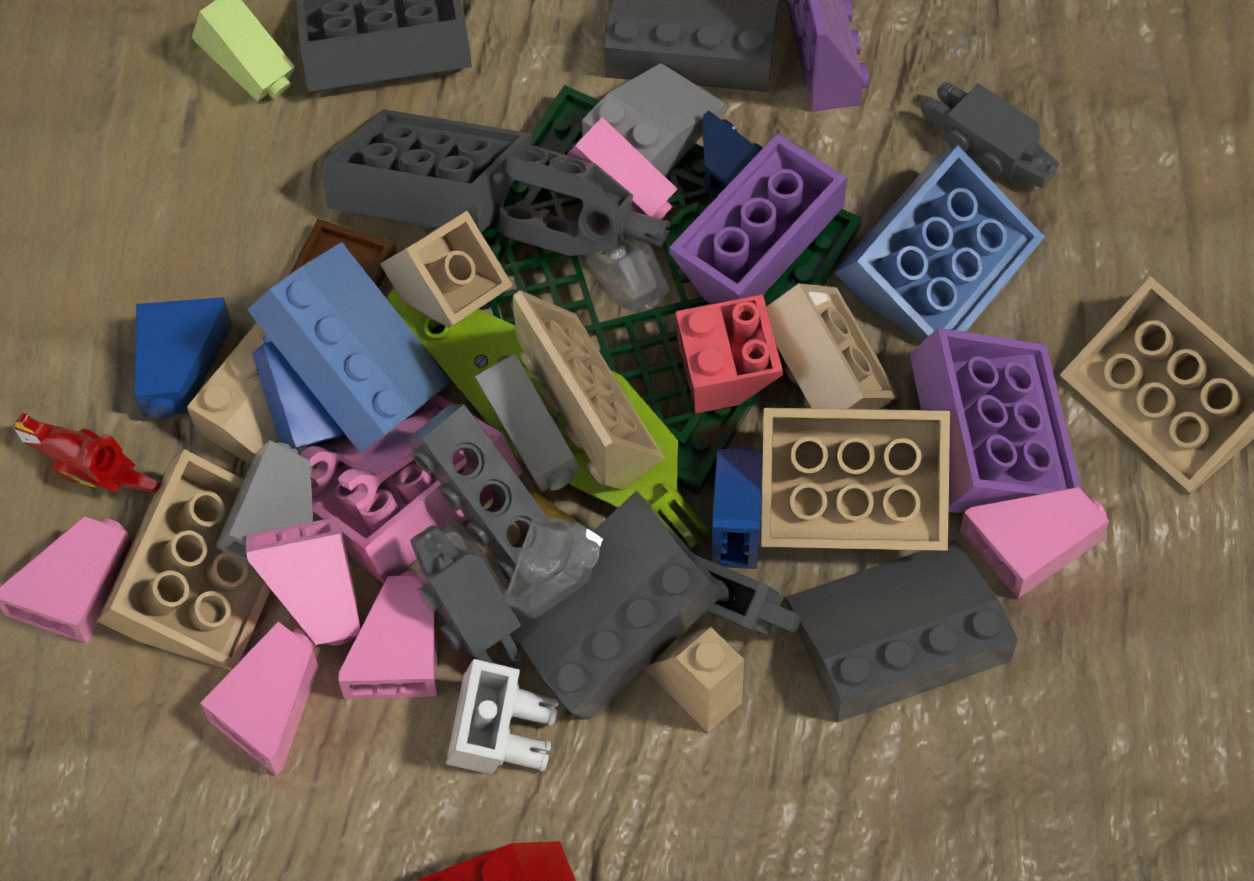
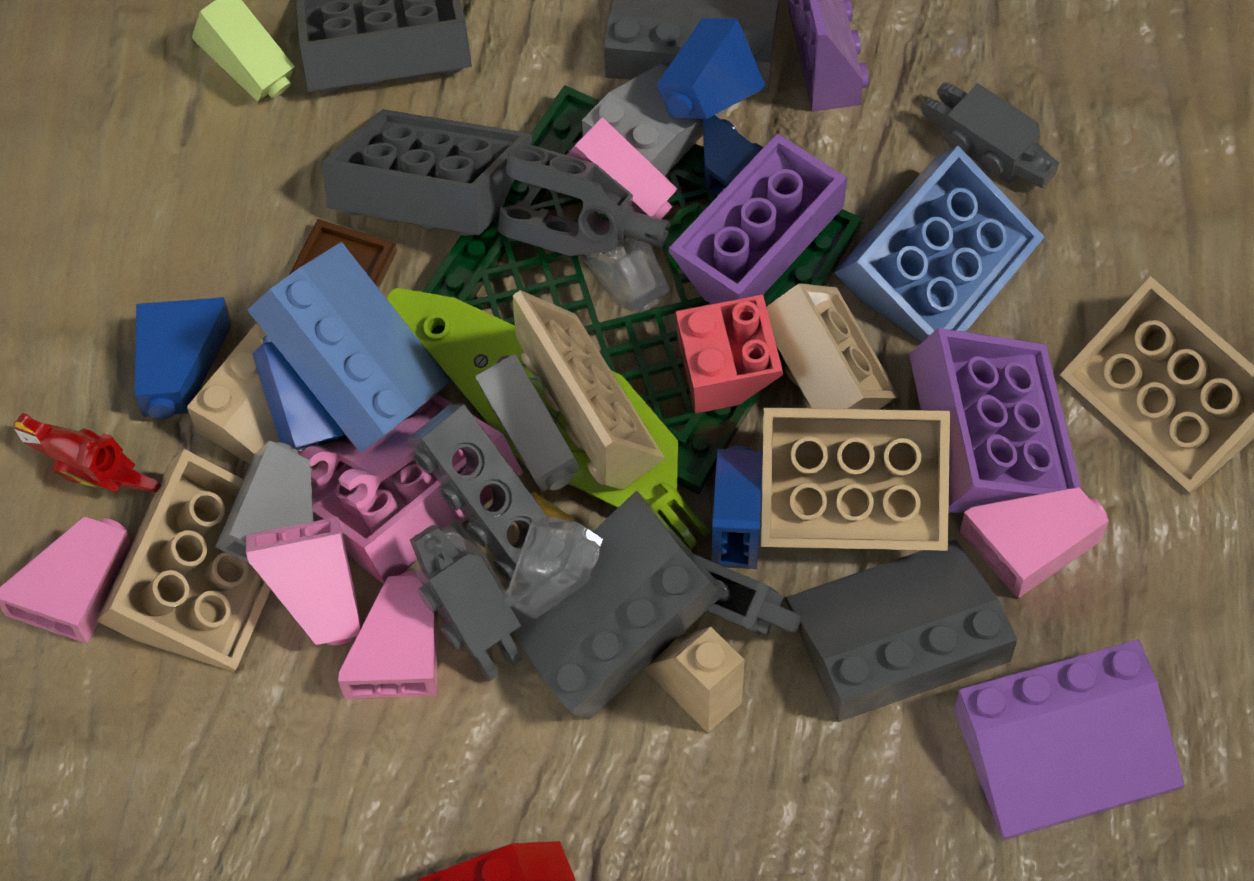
bright pink slope [200,621,319,776] -> none
tan slope [380,211,513,328] -> none
white brick [446,659,559,775] -> none
none -> blue slope [656,18,765,119]
none -> medium lavender slope [954,639,1185,841]

